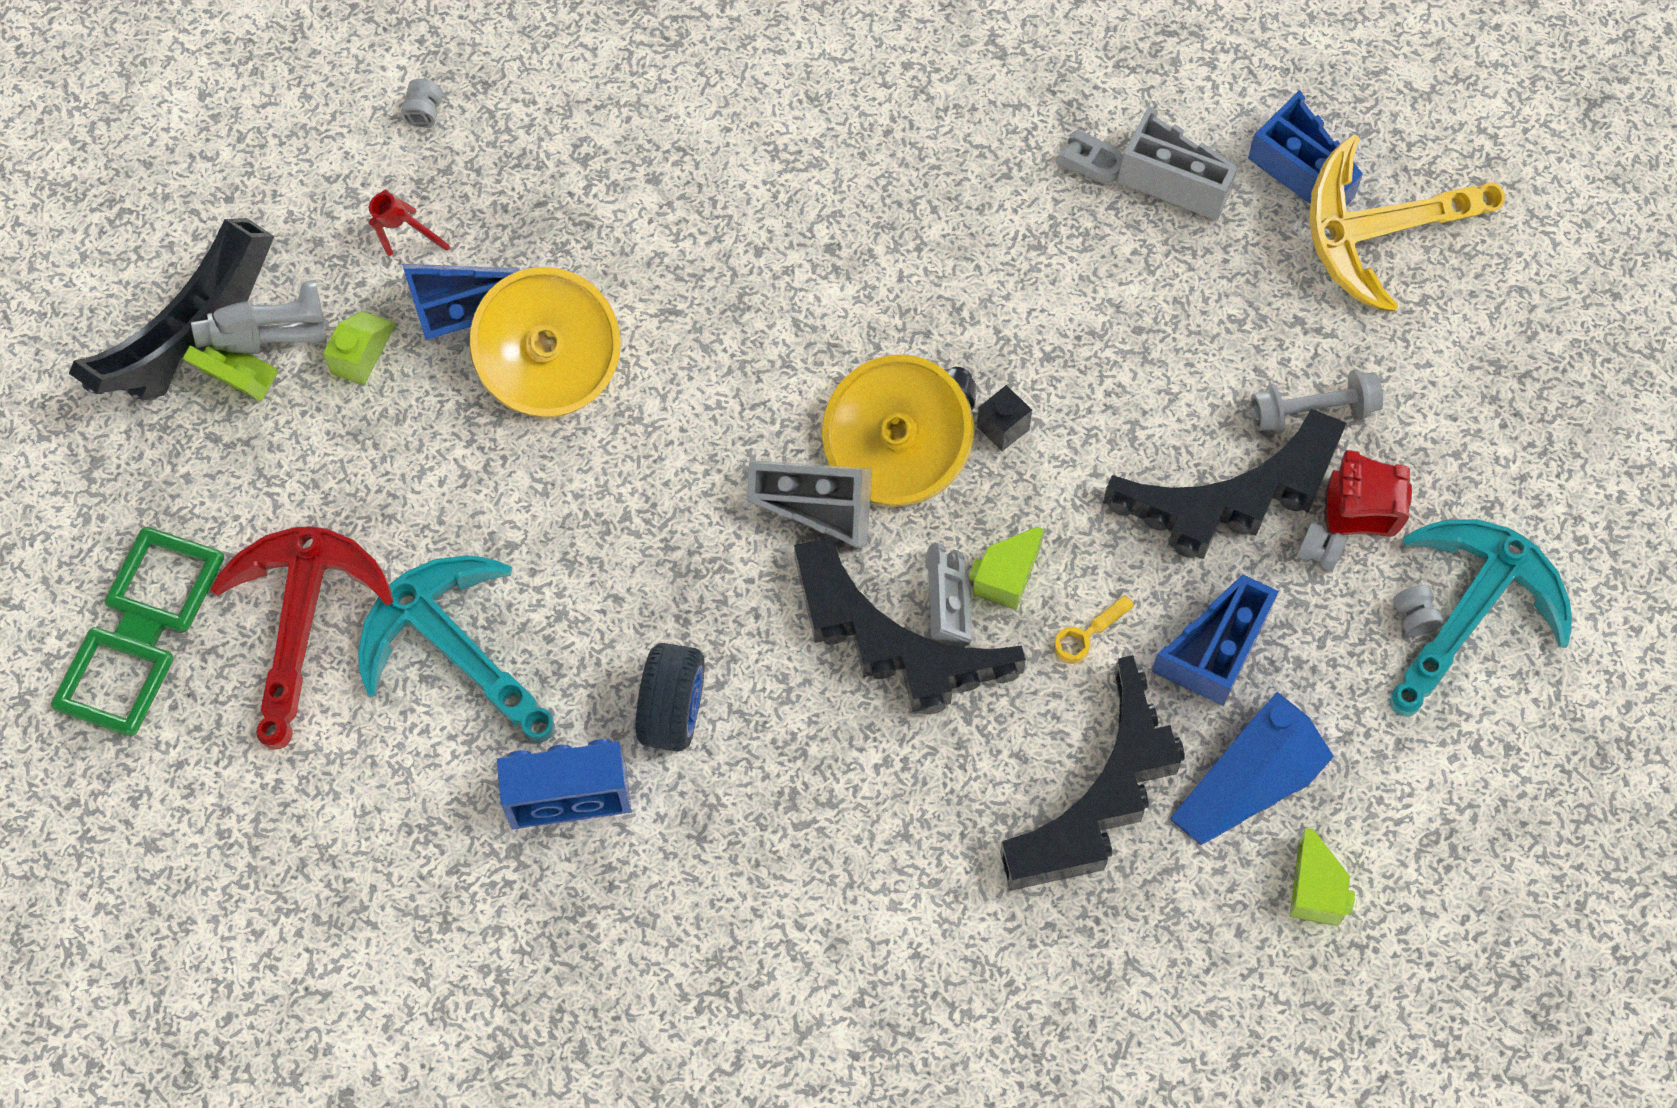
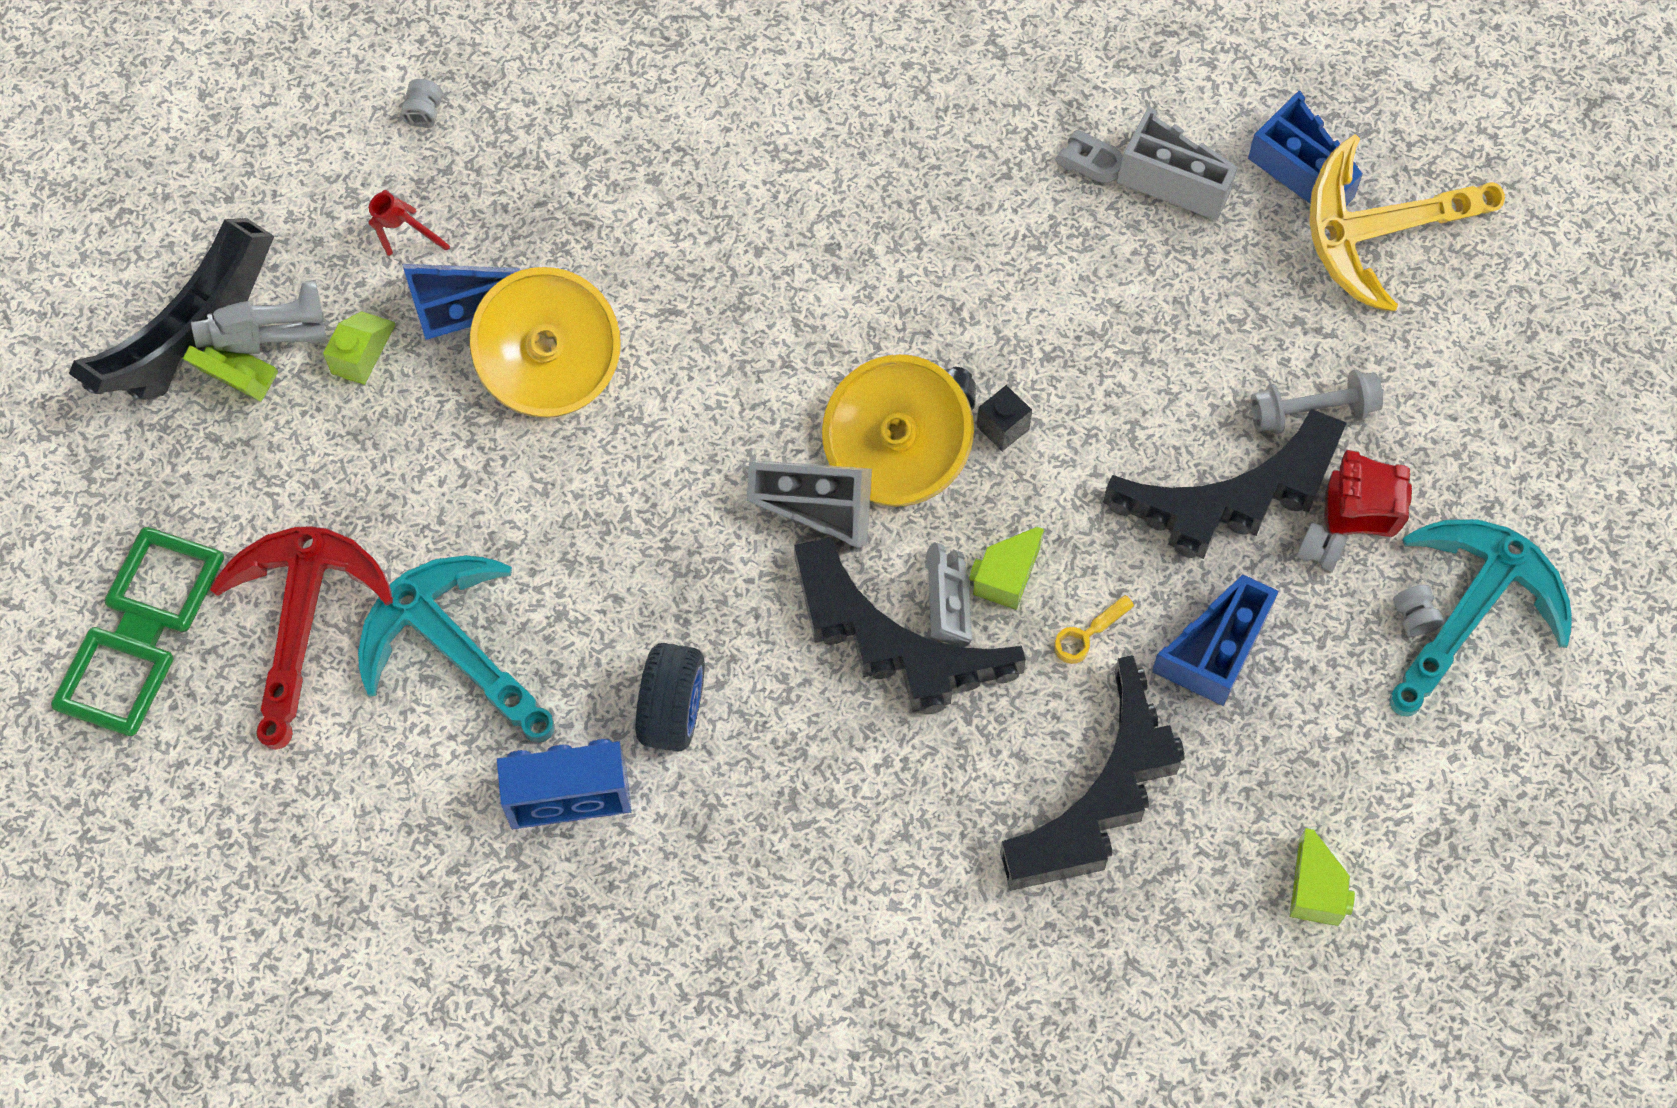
blue wedge [1170,692,1334,845] -> none

